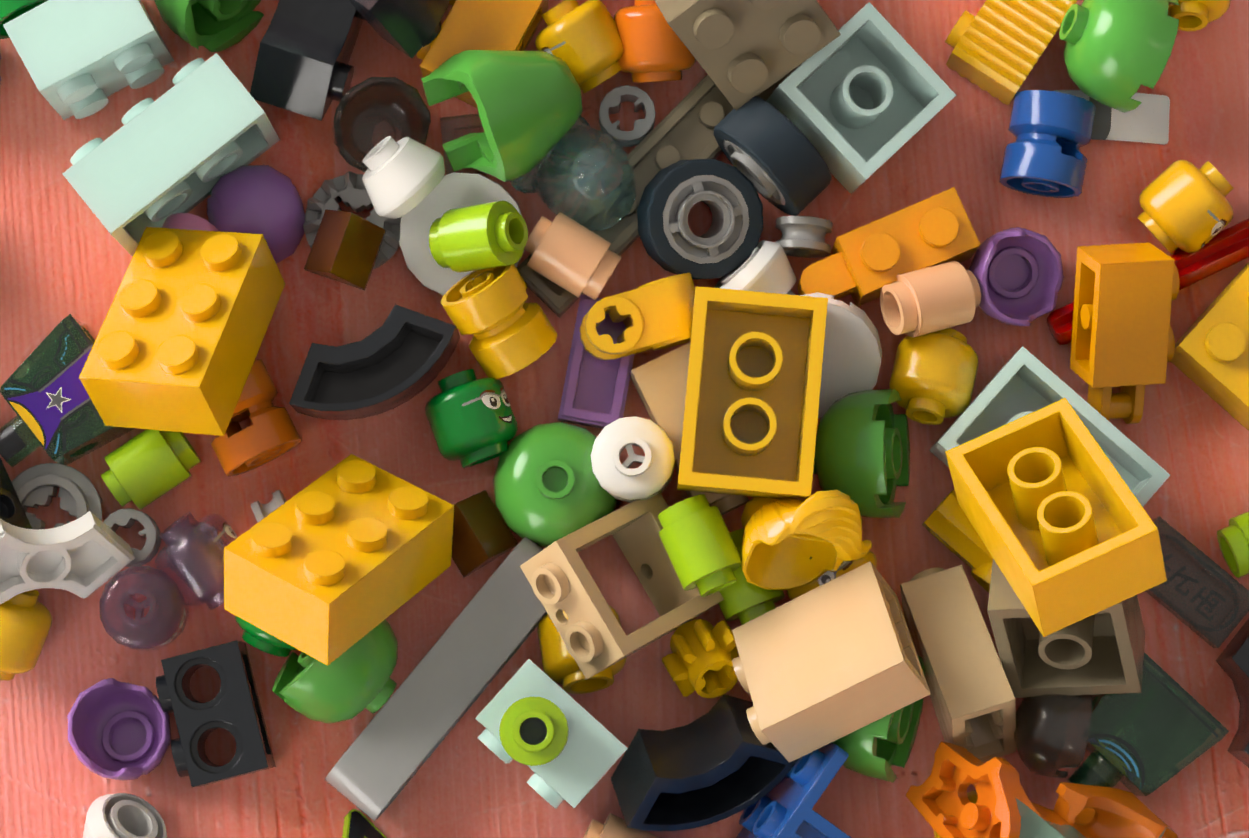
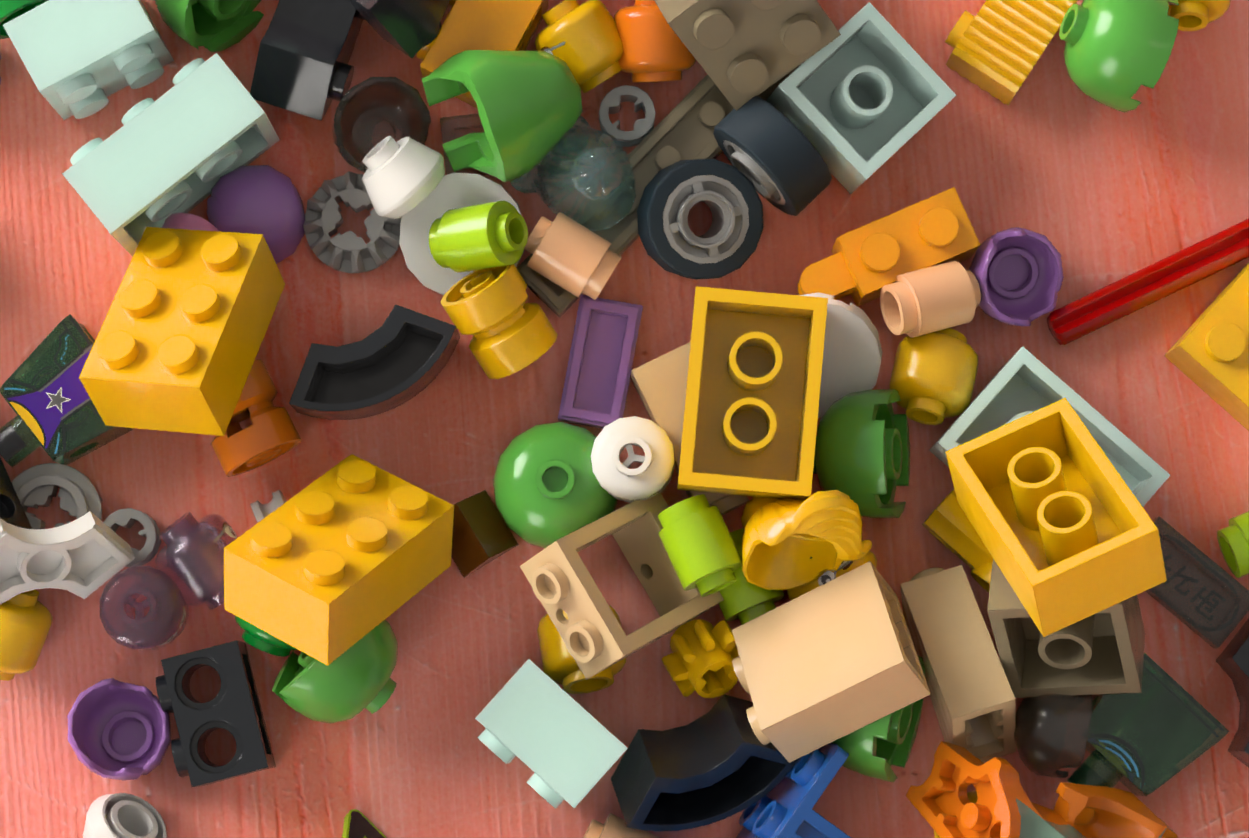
lime brick [101,429,201,510] -> none
reddish brown slope [304,209,386,291] -> none
light grey beam [325,537,547,821] -> none
green head [425,369,518,468] -> none
lime brick [499,697,569,766] -> none
yellow piece [579,273,695,360] -> none
white cone [715,240,797,295] -> none
light grey bush [775,216,833,258] -> none
blue wheel [999,90,1096,198] -> none
white sticker [1054,90,1170,145] -> none
light orange brick [1070,242,1180,424] -> none
yellow head [1137,160,1234,254] -> none

